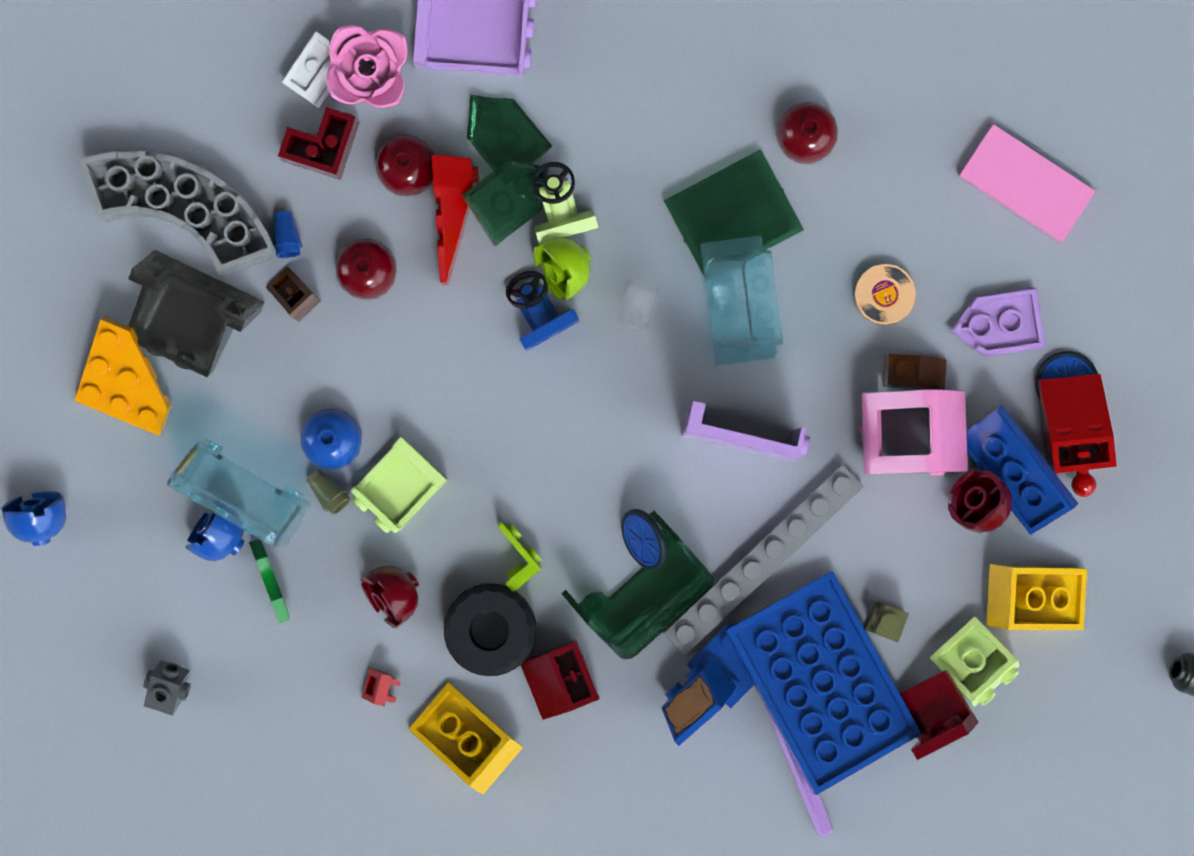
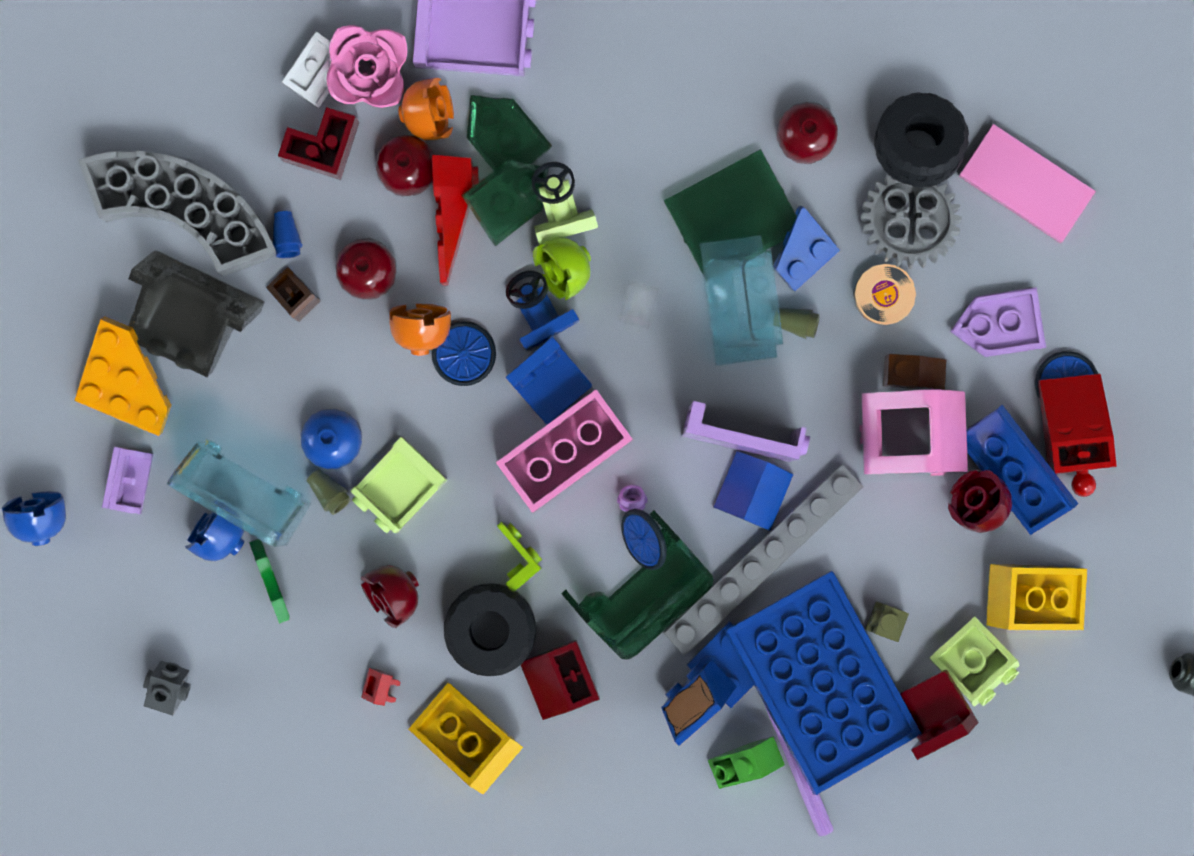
none -> lavender hinge [102,447,153,514]
none -> orange cylinder [389,304,451,356]
none -> orange cylinder [398,78,454,140]
none -> blue wheel [431,321,496,386]
none -> bright pink brick [496,390,633,513]
none -> blue bracket [506,337,592,424]
none -> lavender plate [617,485,648,512]
none -> bright green slope [708,736,785,789]
none -> blue slope [713,451,794,531]
none -> wing [773,205,840,291]
none -> olive cone [773,308,820,339]
none -> light grey gear [860,175,962,269]
none -> black tyre [874,92,969,187]

